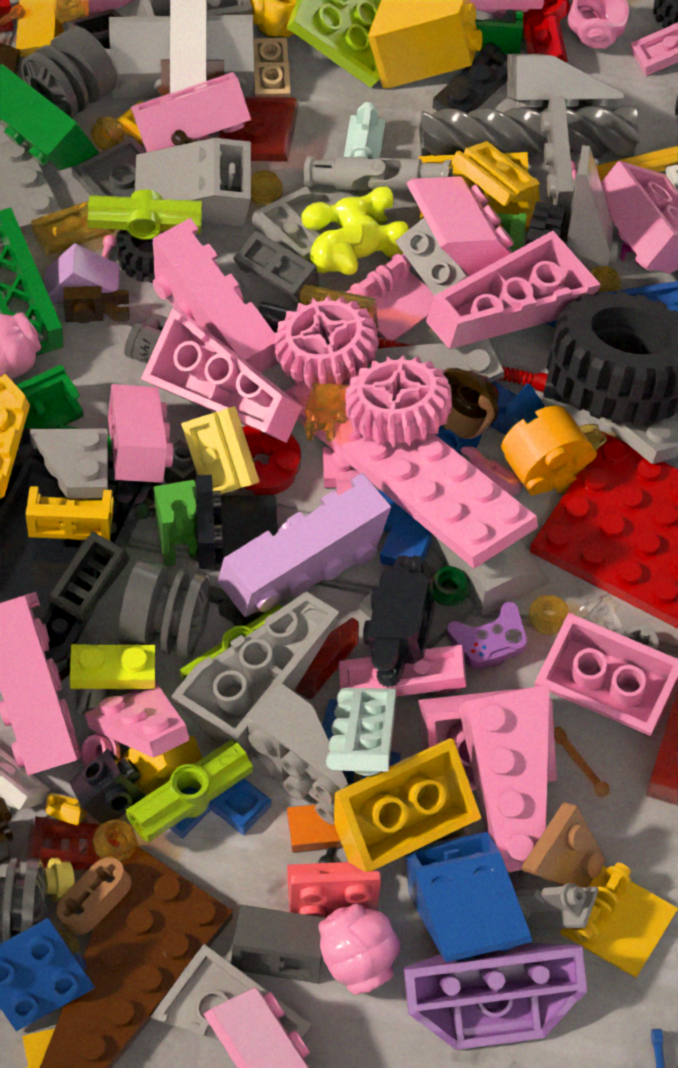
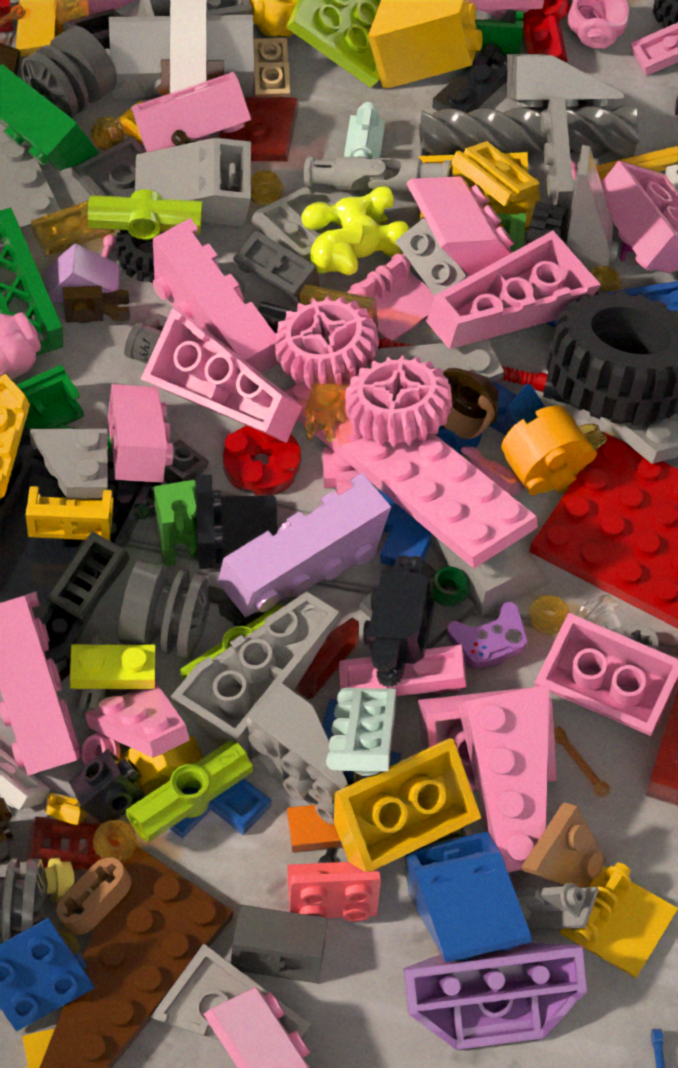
light yellow plate [181,406,260,494] -> none
bright pink hair [318,903,400,995] -> none

